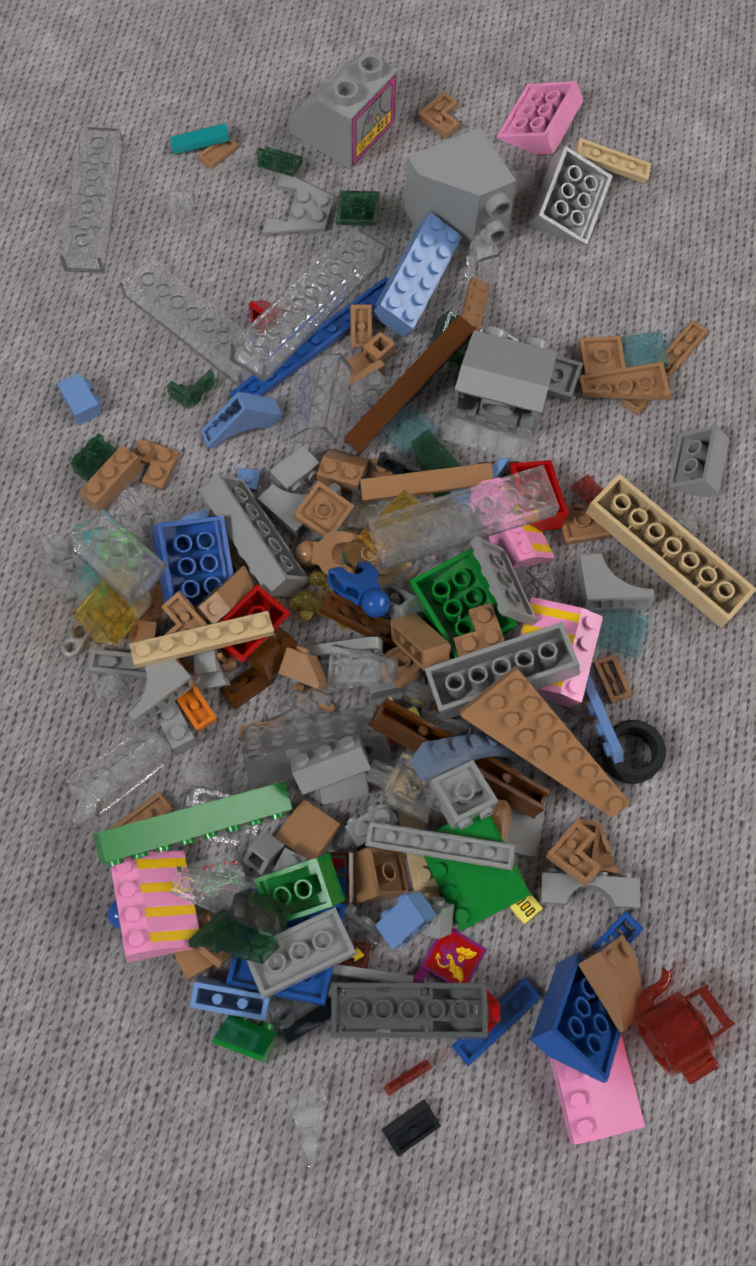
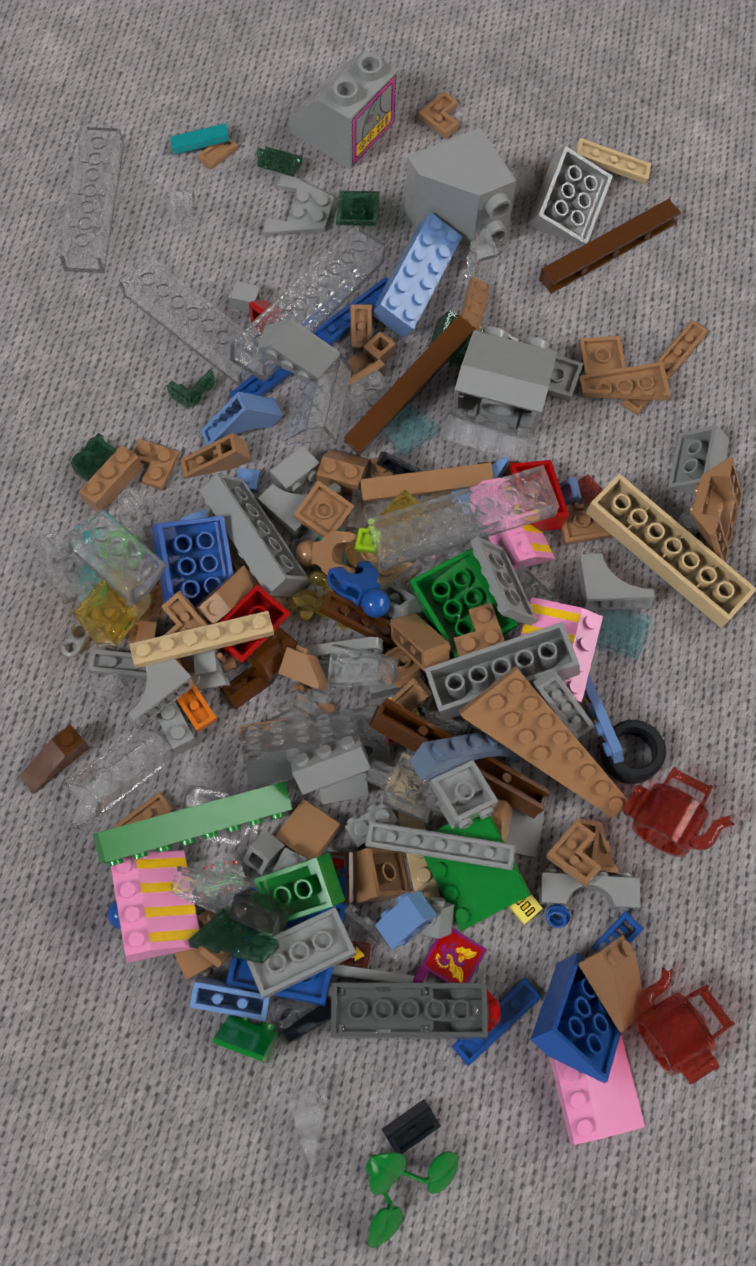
medium blue brick [57,372,102,425] -> none
clear red tile [384,1060,433,1096] -> none
clear green wing [411,429,461,504] -> none
bright pink slope [497,81,583,155] -> none
medium nougat tile [592,654,633,704] -> none
clear light blue plate [621,331,668,368] -> none
none -> reddish brown slope [19,724,90,794]
none -> medium nougat slope [180,433,251,479]
none -> light grey brick [228,281,261,313]
none -> light grey slope [257,318,340,382]
none -> lime tile [354,528,382,554]
none -> green plant [365,1151,459,1248]
none -> medium nougat tile [390,675,433,712]
none -> light grey plate [533,668,595,738]
none -> reddish brown tile [539,198,681,294]
none -> blue plate [545,904,570,928]
none -> medium blue plate [559,477,582,505]
none -> clear red piece [623,766,735,857]
none -> medium nougat slope [690,458,742,563]

